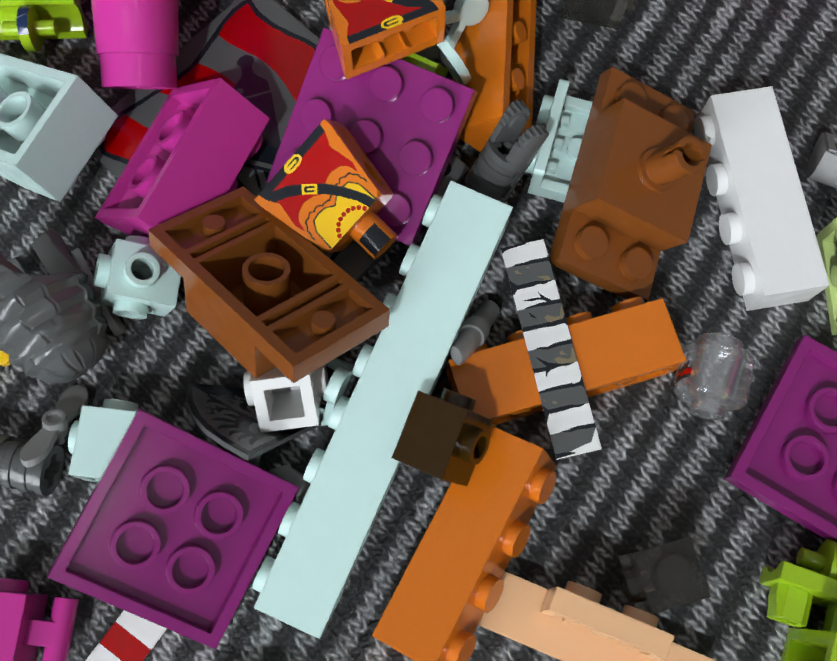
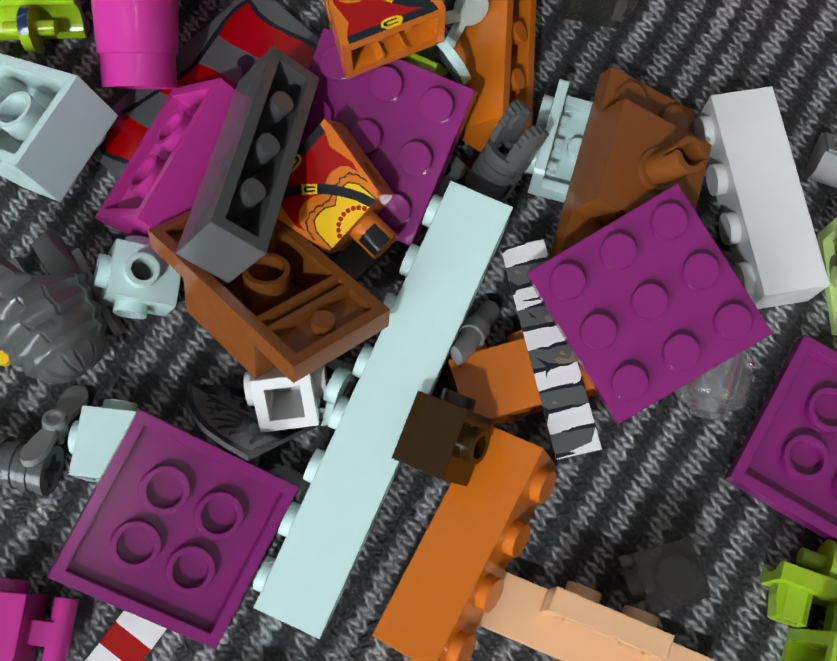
none -> dark grey brick [175,46,320,283]
none -> magenta plate [526,184,773,424]

